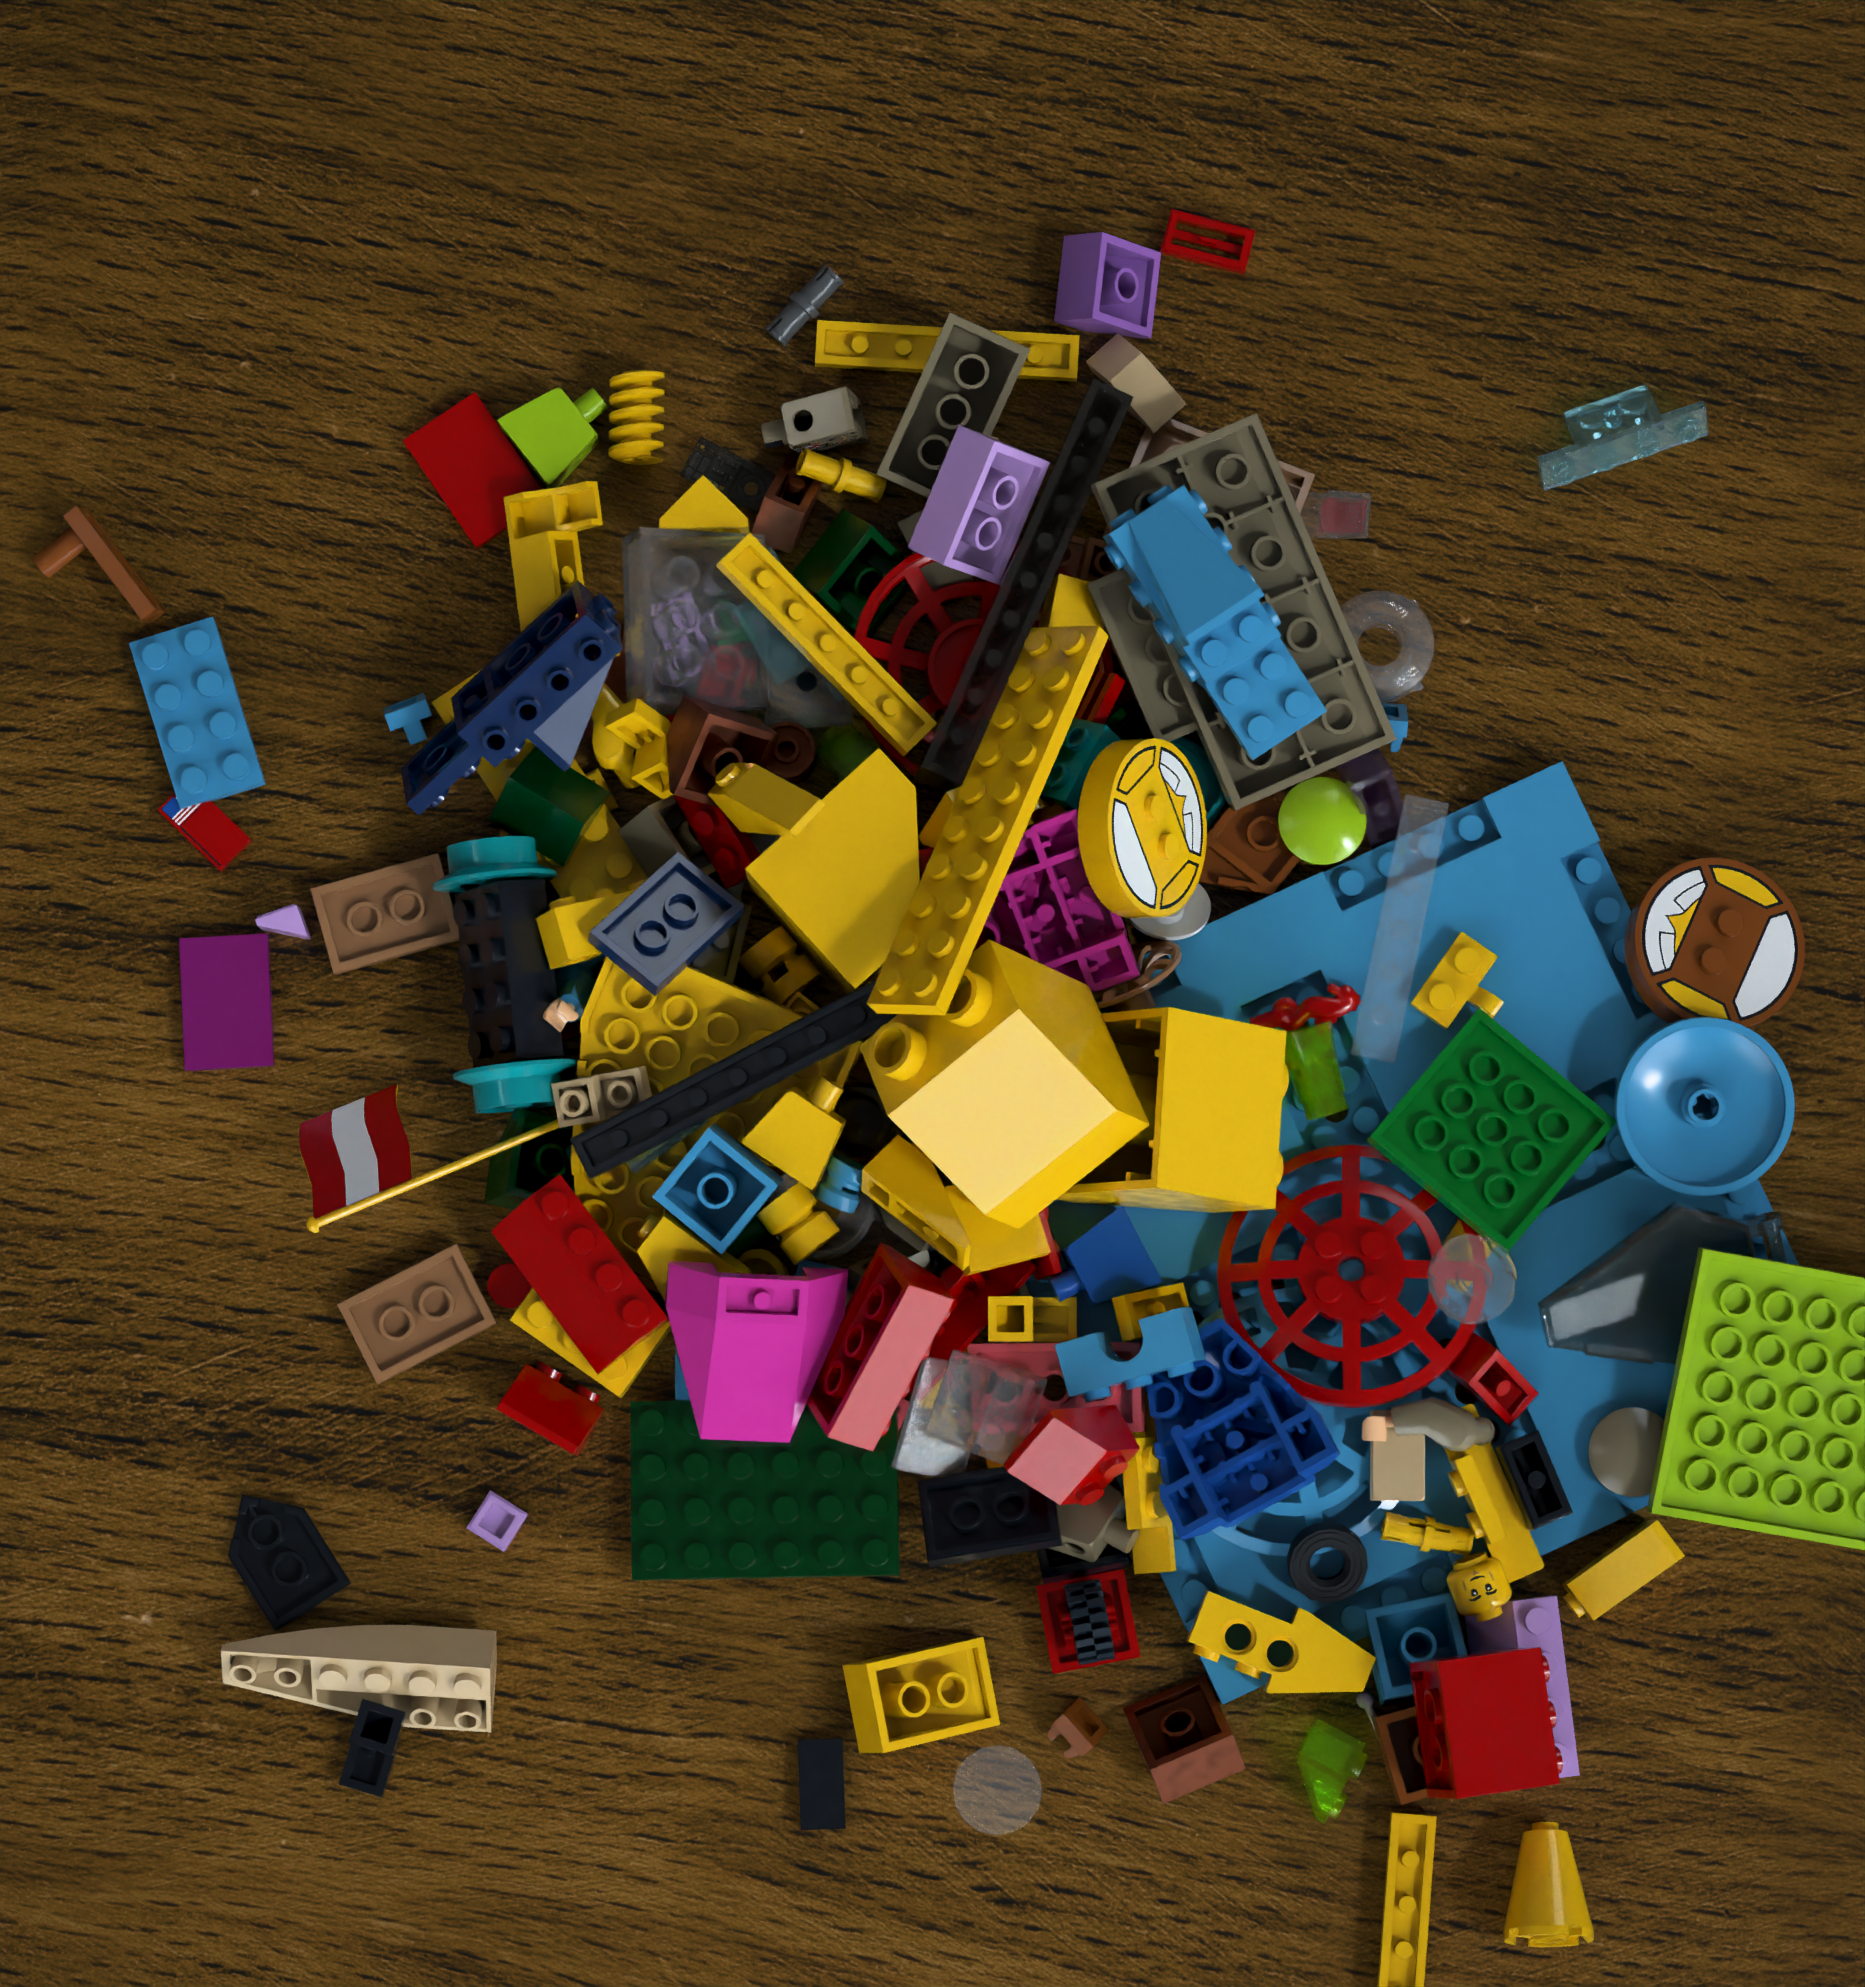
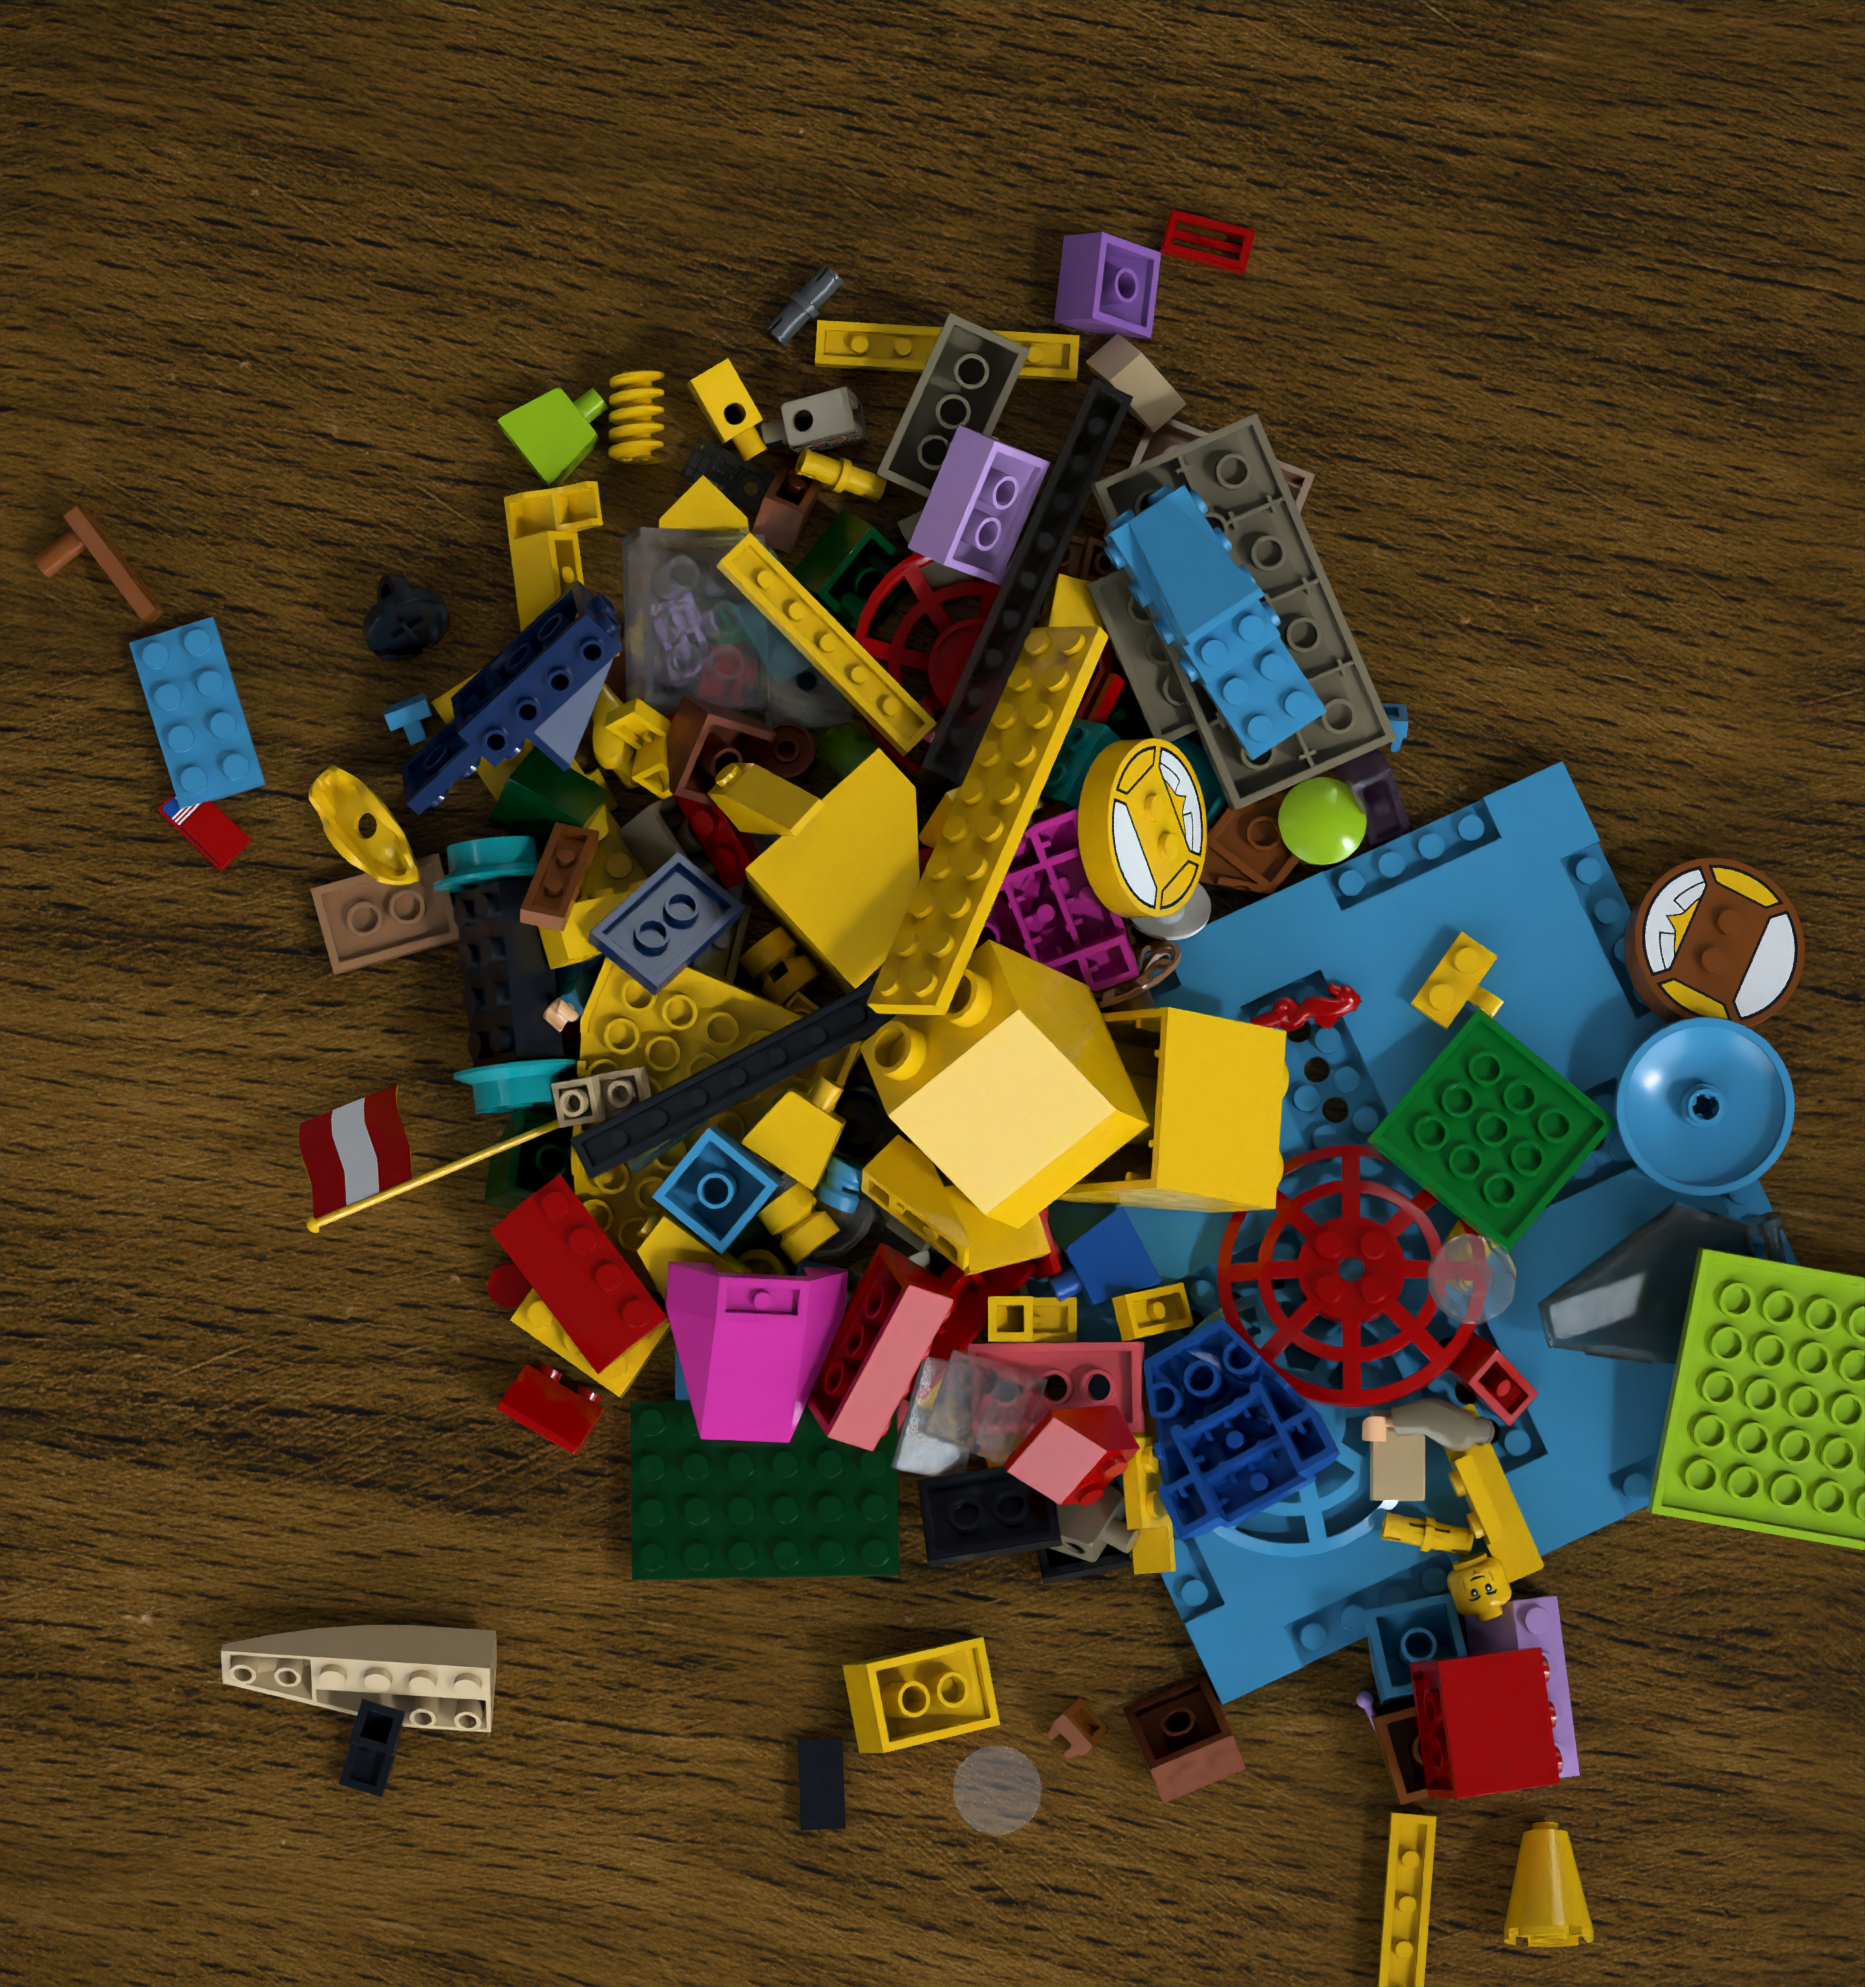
magenta tile [179,933,275,1071] -> none
black tile [228,1494,351,1632] -> none
lavender slope [255,904,311,940] -> none
medium nougat plate [337,1244,498,1384] -> none
red tile [402,392,542,550] -> none
lavender tile [467,1490,528,1552] -> none
red plate [1036,1569,1141,1674] -> none
dark azure arch [1055,1307,1206,1403] -> none
yellow brick [1186,1591,1376,1694] -> none
clear neon green plant [1285,1020,1348,1121] -> none
black tyre [1287,1522,1368,1603] -> none
clear slope [1290,490,1372,539] -> none
clear neon green slope [1295,1718,1368,1824] -> none
clear piece [1340,590,1435,703] -> none
clear tile [1350,794,1449,1064] -> none
black brick [1495,1430,1573,1531] -> none
clear light blue bracket [1538,384,1708,491] -> none
yellow slope [1562,1520,1685,1621] -> none
dark tan dish [1588,1407,1664,1497] -> none
none -> yellow piece [308,765,421,885]
none -> black tile [362,575,450,661]
none -> dark orange piece [520,822,599,931]
none -> yellow torso [686,358,767,461]

